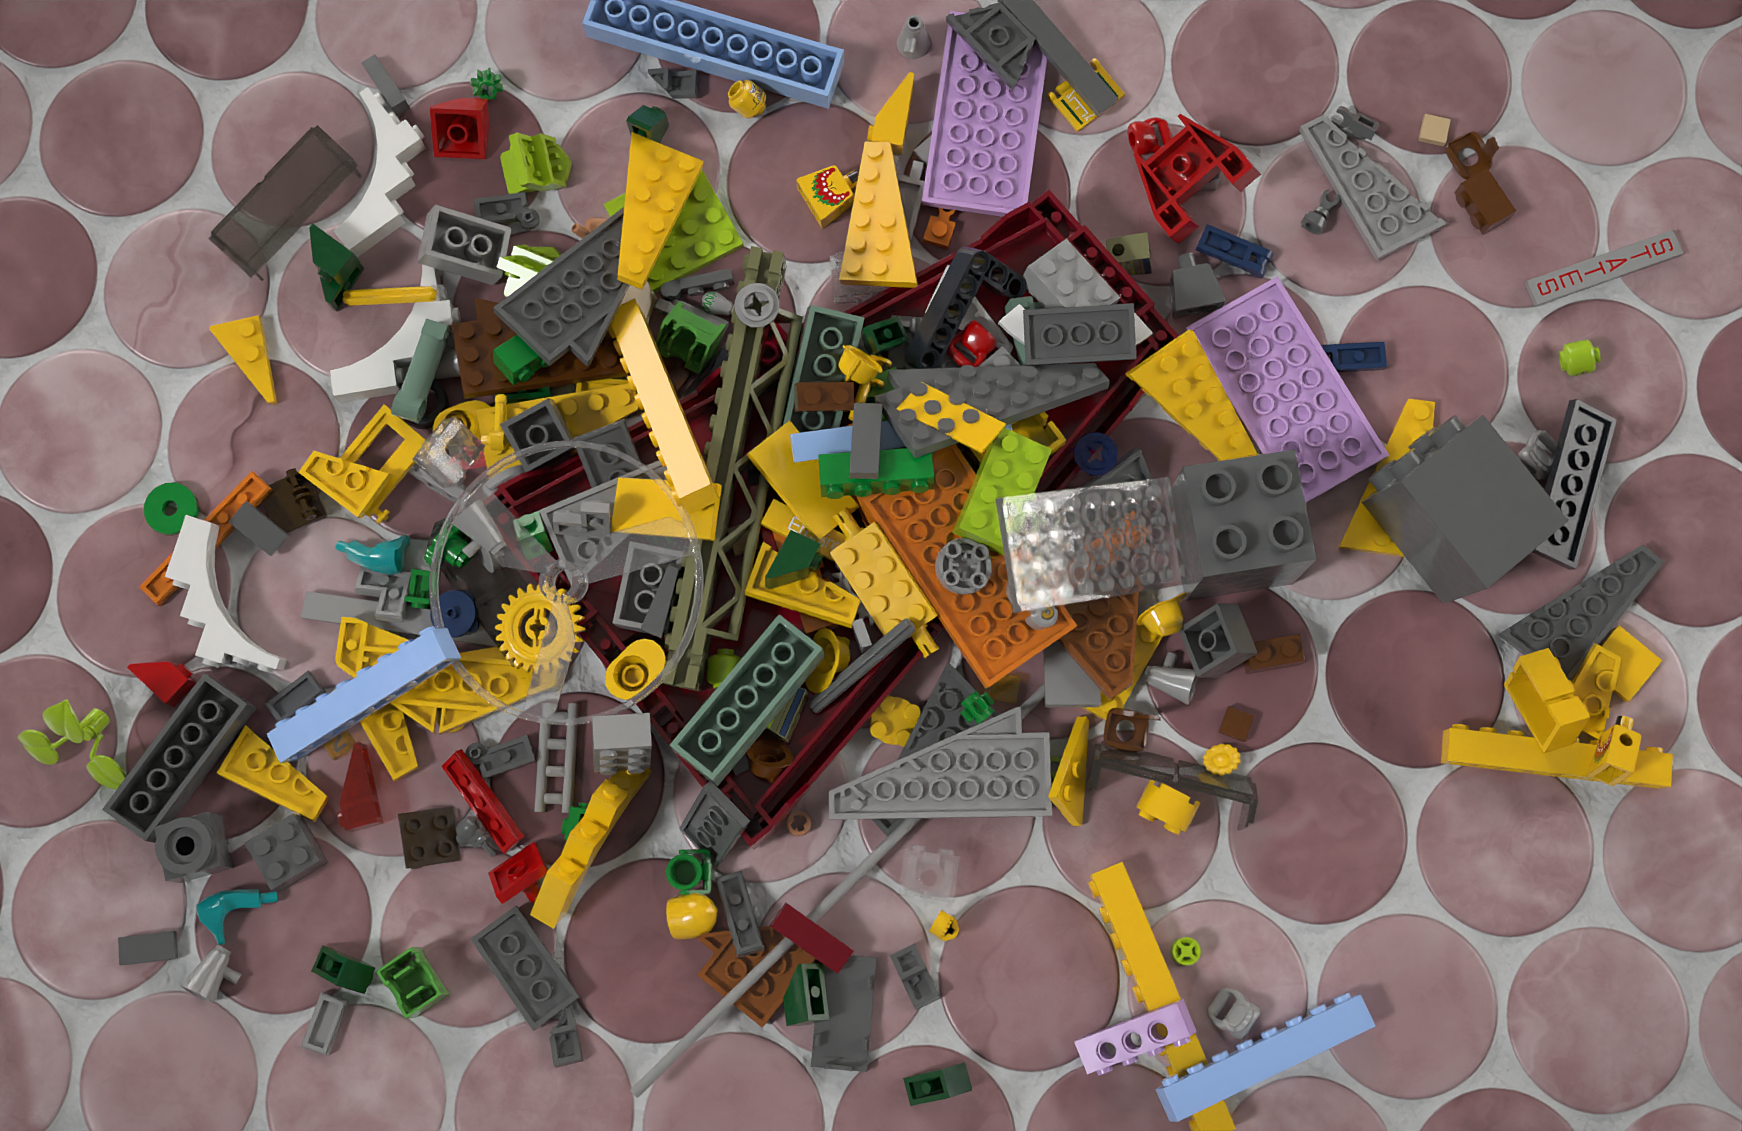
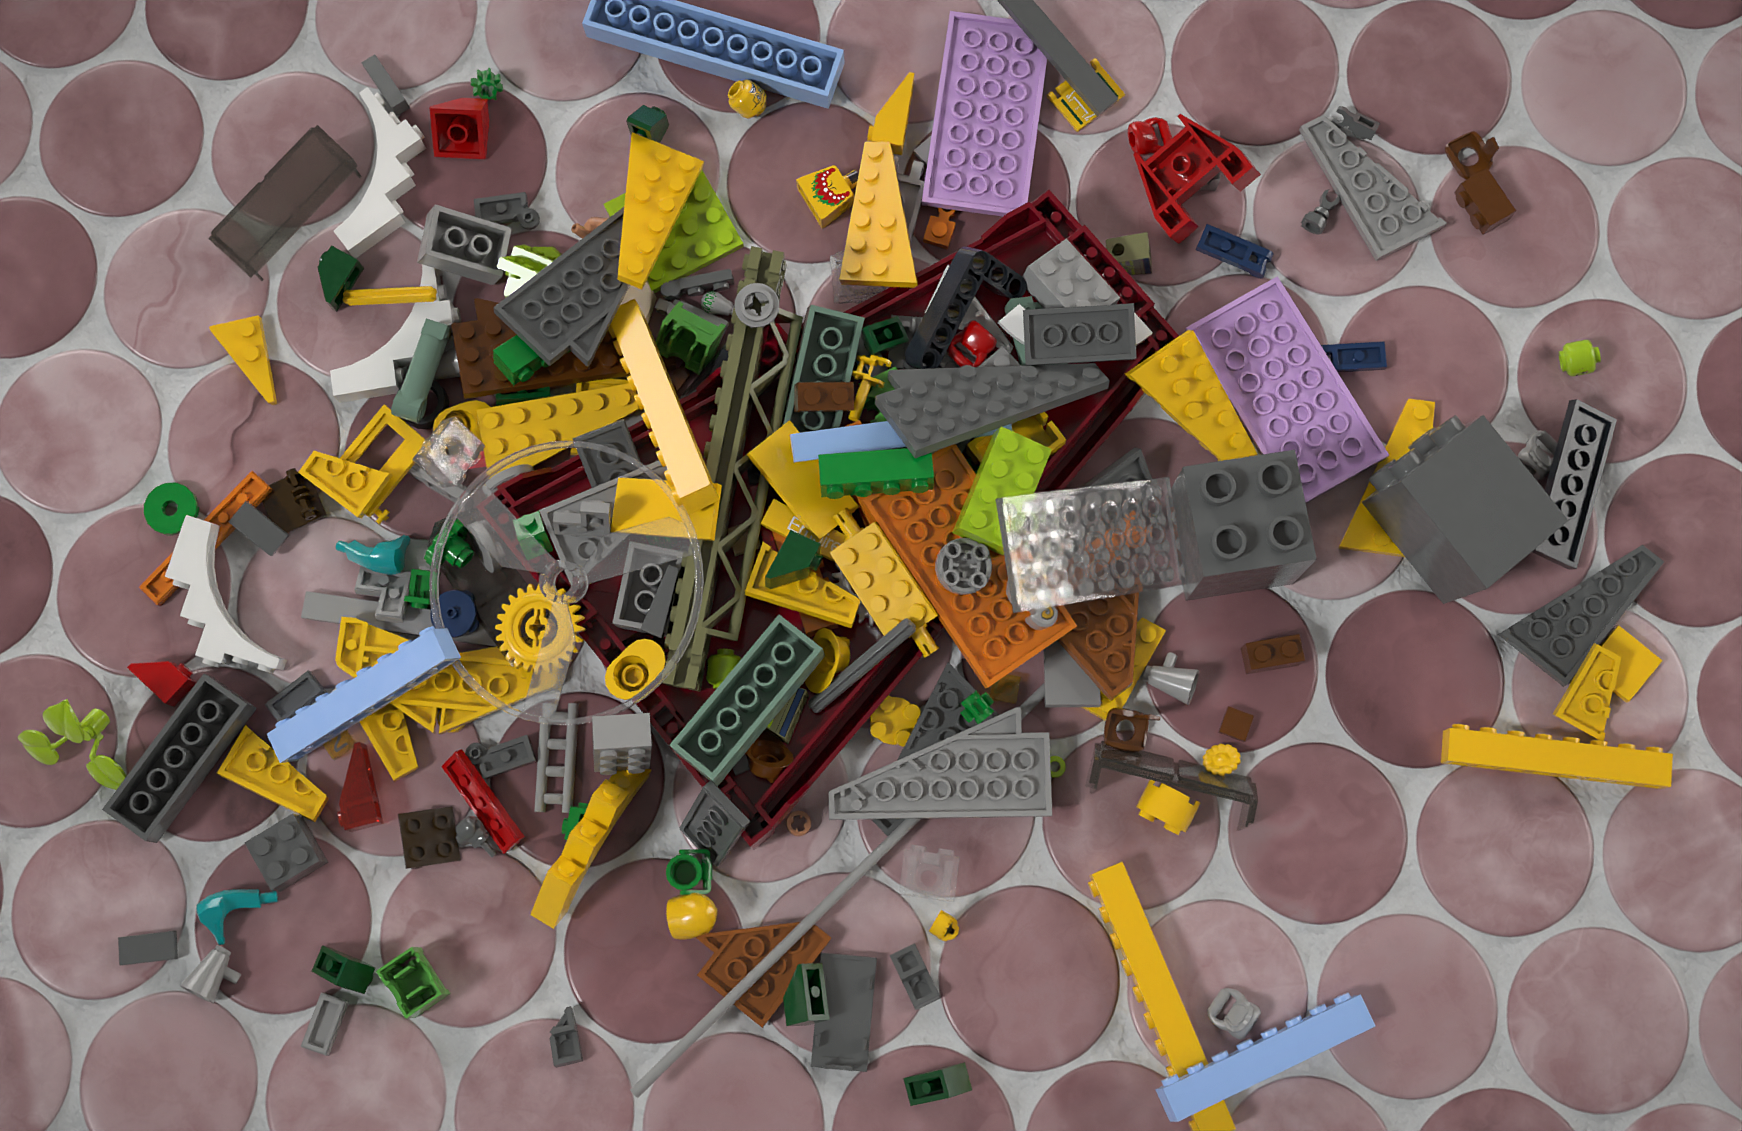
dark grey piece [154,812,234,883] -> none
dark green slope [309,223,360,286] -> none
light grey piece [452,499,507,558] -> none
dark grey plate [470,906,581,1031] -> none
yellow piece [481,394,509,451] -> none
red tile [488,841,548,904] -> none
lime piece [500,132,572,194] -> none
dark grey brick [500,398,576,472] -> none
dark grey slope [648,68,700,99] -> none
dark grey tile [715,870,765,958] -> none
dark red tile [770,902,854,974] -> none
yellow piece [838,345,883,385] -> none
dark grey tile [849,403,882,479] -> none
light grey tile [852,618,872,654] -> none
yellow piece [896,382,1006,453] -> none
light grey piece [897,15,931,59] -> none
dark grey wing [946,2,1035,90] -> none
yellow wing [1048,716,1089,826] -> none
clear blue gear [1074,432,1118,476] -> none
lavender brick [1075,999,1196,1076] -> none
yellow piece [1137,592,1187,636] -> none
dark grey torso [1170,253,1225,319] -> none
lime wheel [1170,937,1201,966] -> none
dark grey brick [1179,603,1258,678] -> none
tan tile [1418,114,1451,147] -> none
yellow piece [1504,648,1590,753] -> none
light grey tile [1525,230,1683,307] -> none
yellow torso [1586,716,1642,786] -> none

